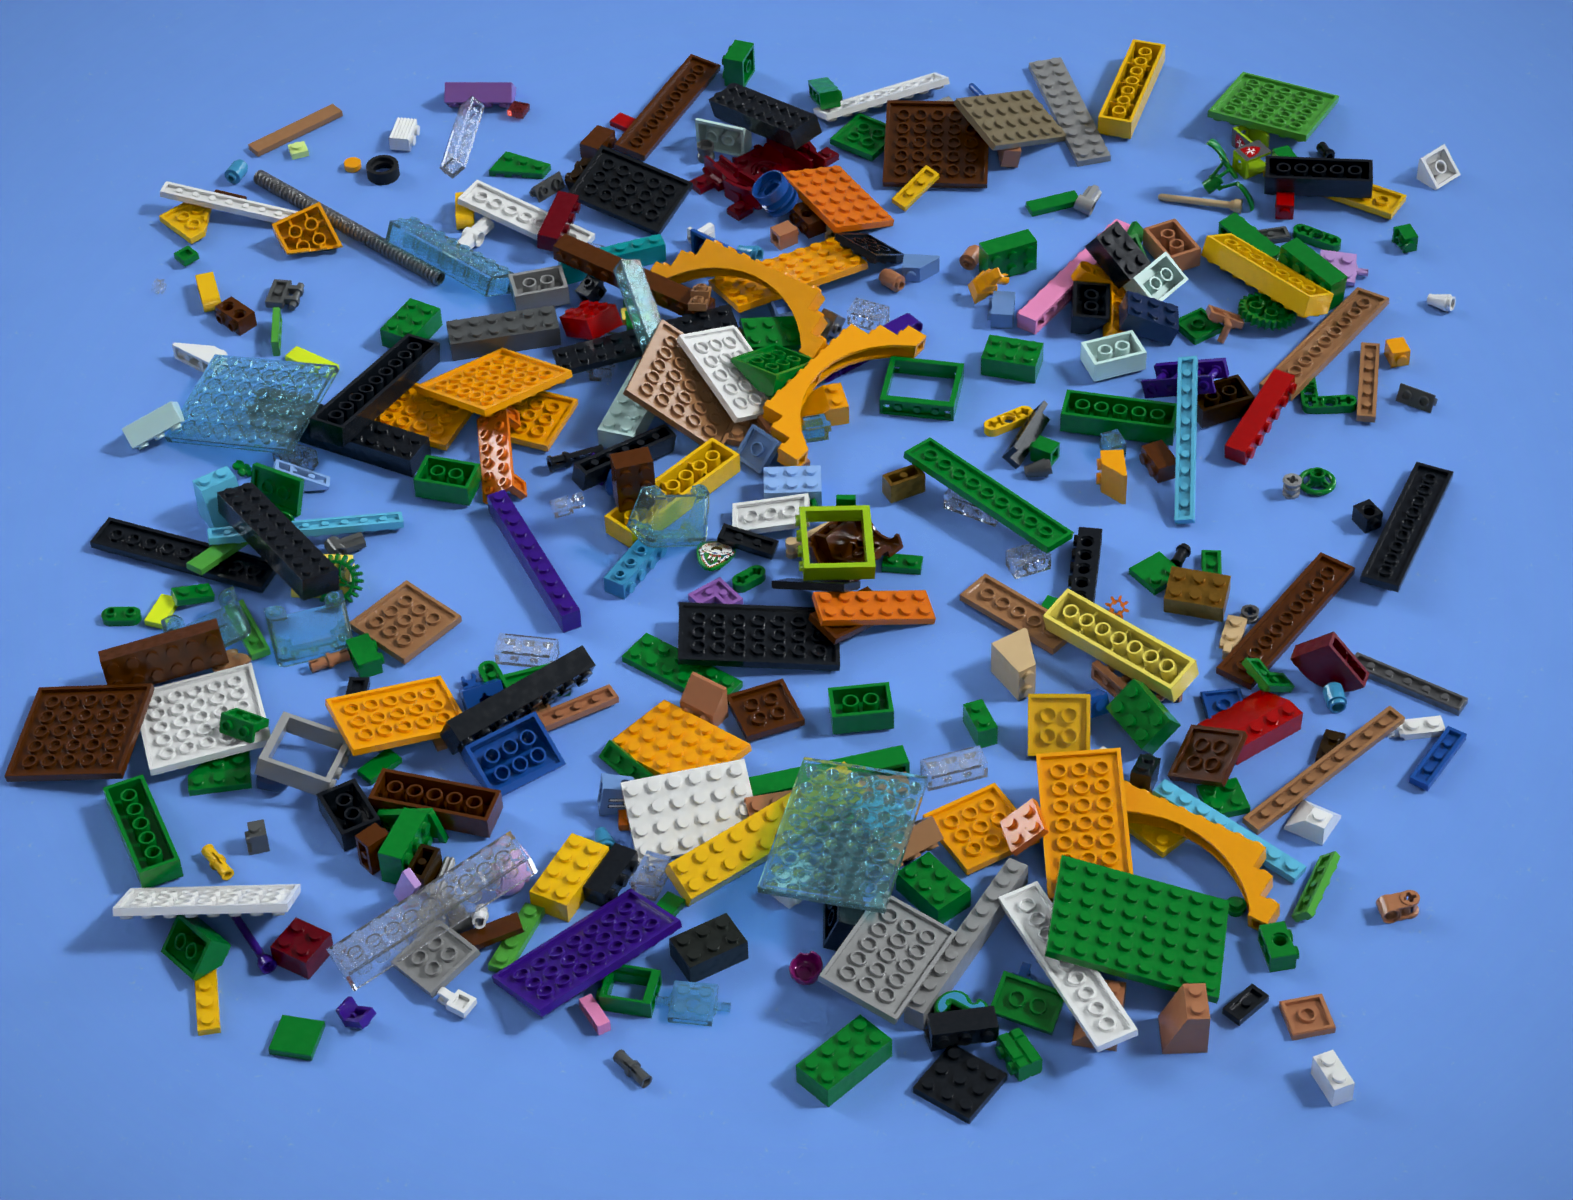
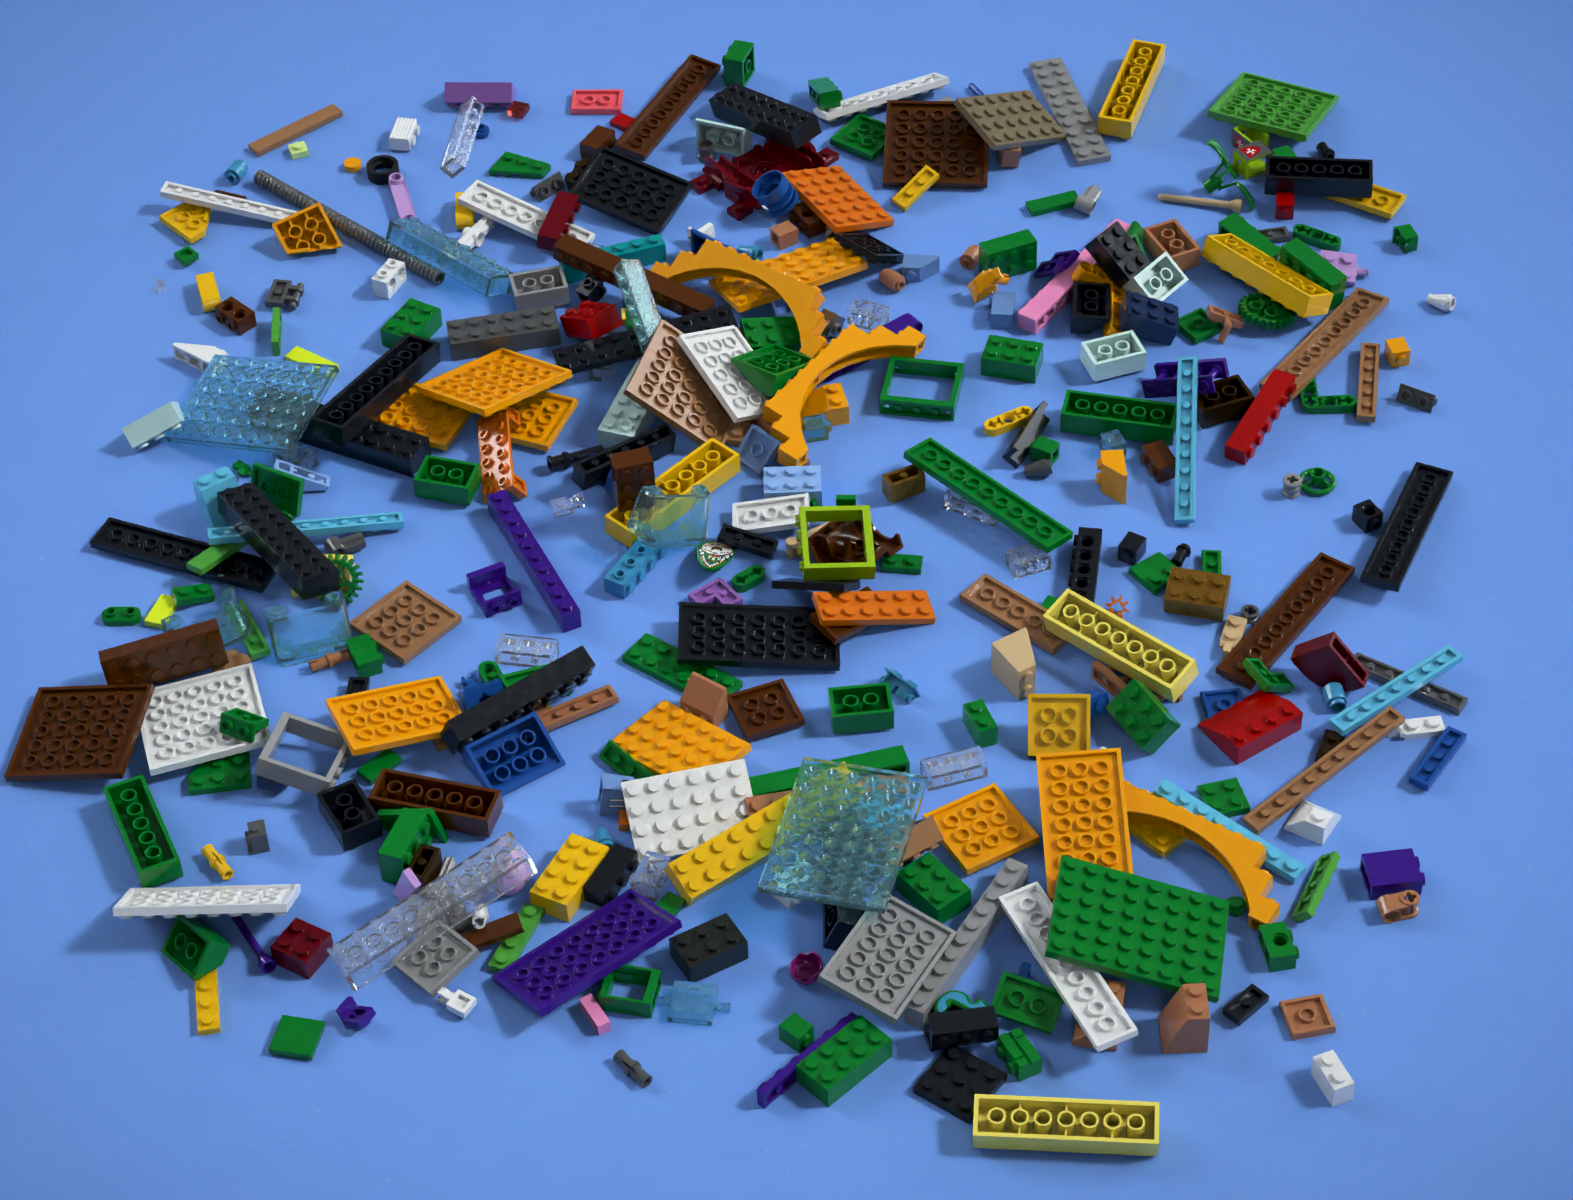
reddish brown brick [355,823,389,875] -> none
medium nougat slope [688,284,712,311] -> none
plate [1000,798,1049,856] -> none
black brick [1129,754,1161,793] -> none
reddish brown plate [1167,724,1248,787] -> none
white slope [1417,144,1461,190] -> none
none -> white brick [371,258,407,300]
none -> lavender piece [389,173,418,233]
none -> dark purple window [466,562,522,617]
none -> blue plate [473,124,490,139]
none -> coral tile [570,89,624,115]
none -> dark purple plate [757,1012,857,1109]
none -> green brick [778,1012,814,1053]
none -> dark azure hinge [879,667,921,702]
none -> light yellow brick [973,1094,1160,1156]
none -> dark purple slope [1033,249,1080,278]
none -> black brick [1118,531,1147,565]
none -> medium azure plate [1328,645,1463,737]
none -> dark purple brick [1360,848,1425,901]

